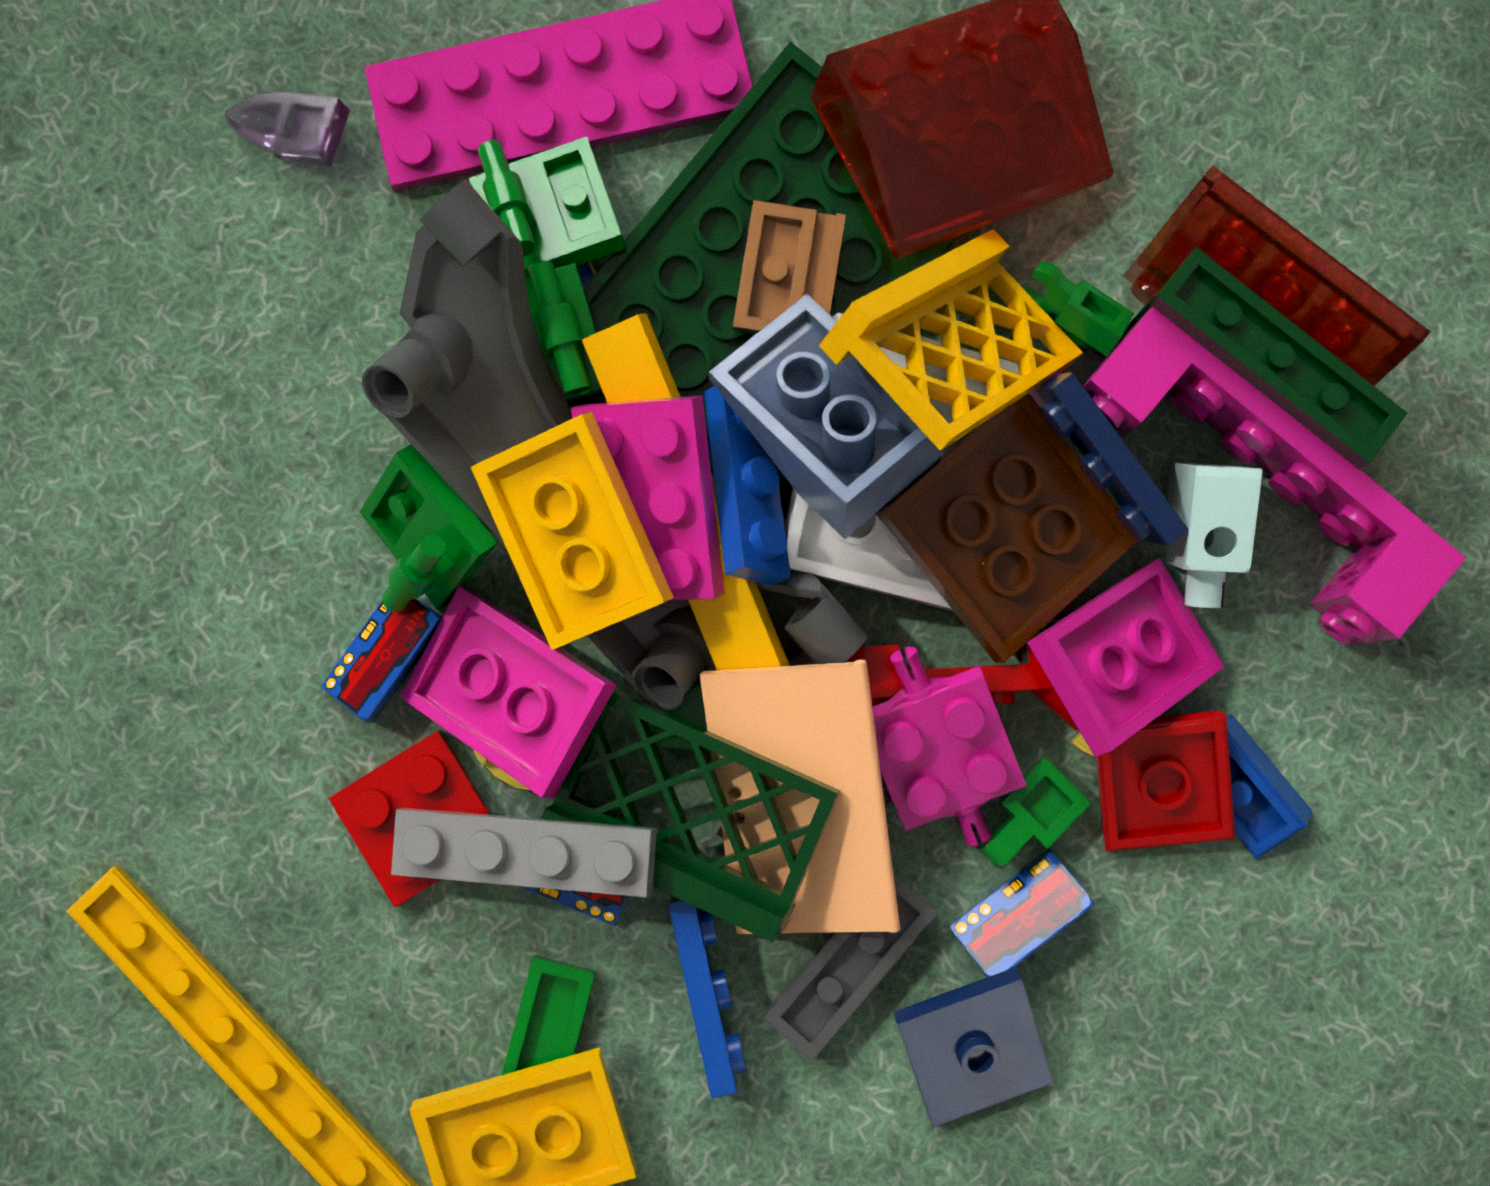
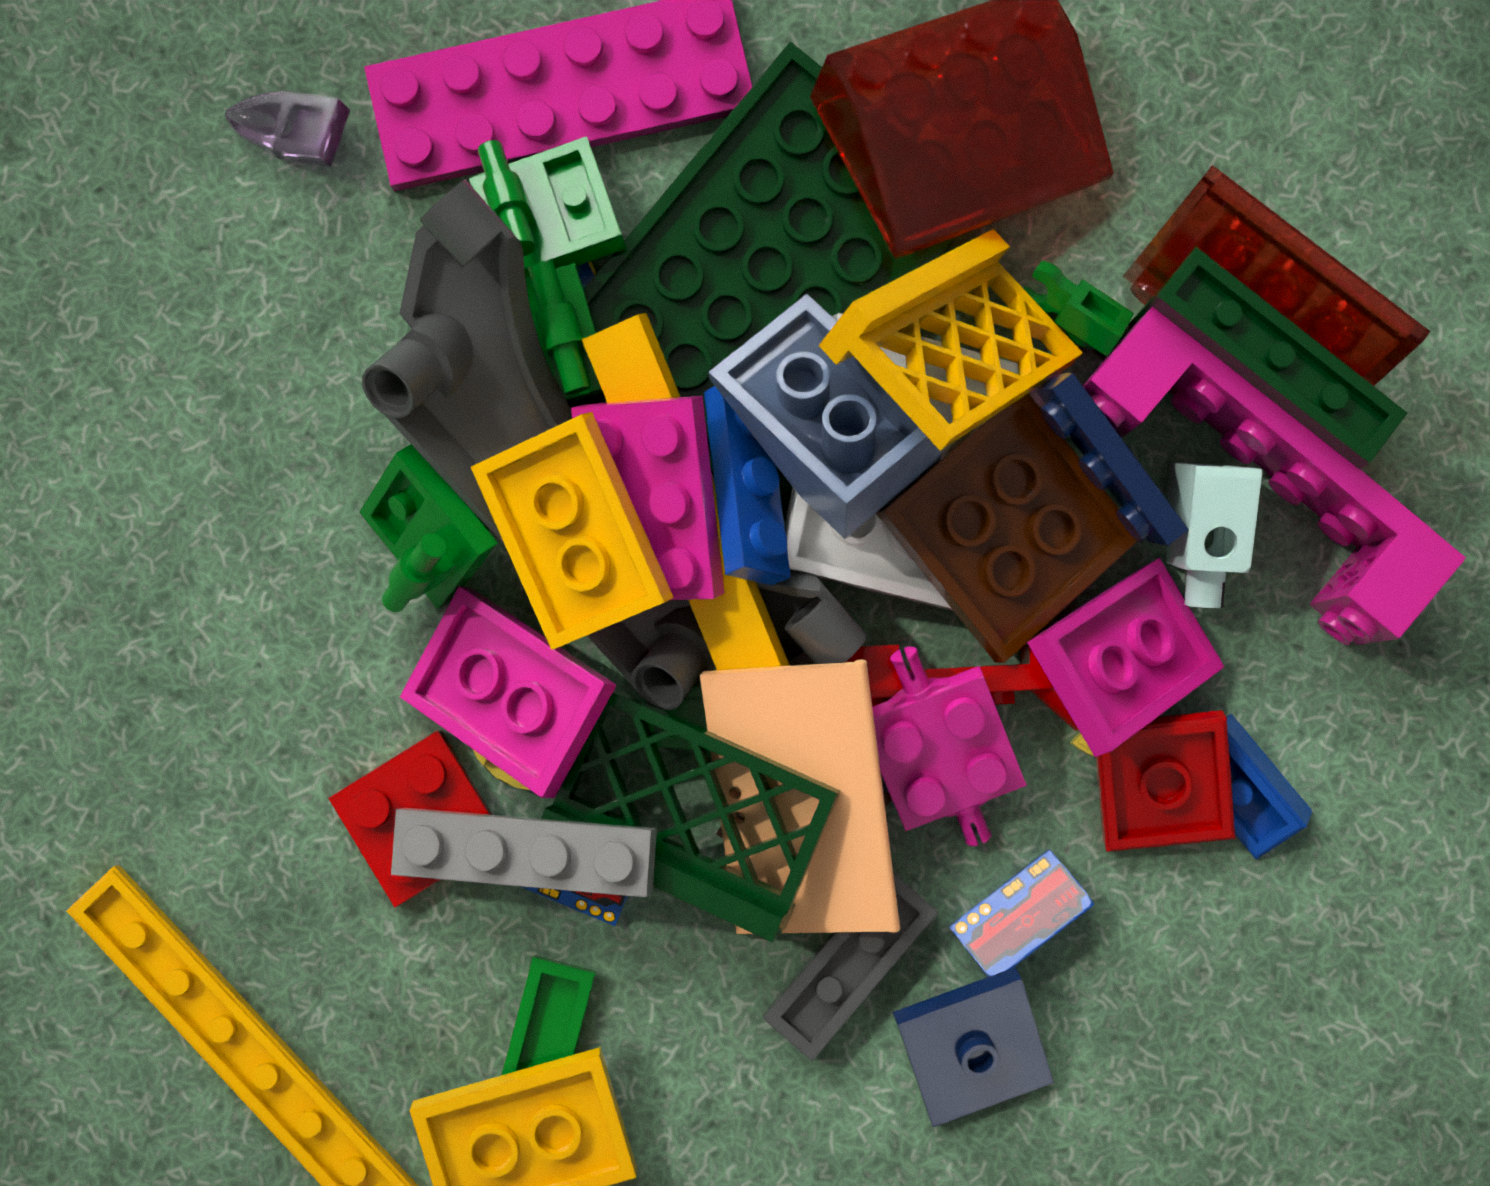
slope [321,598,443,723] -> none
blue plate [668,898,747,1099] -> none
medium nougat plate [733,200,846,335] -> none
green plate [977,757,1091,867] -> none

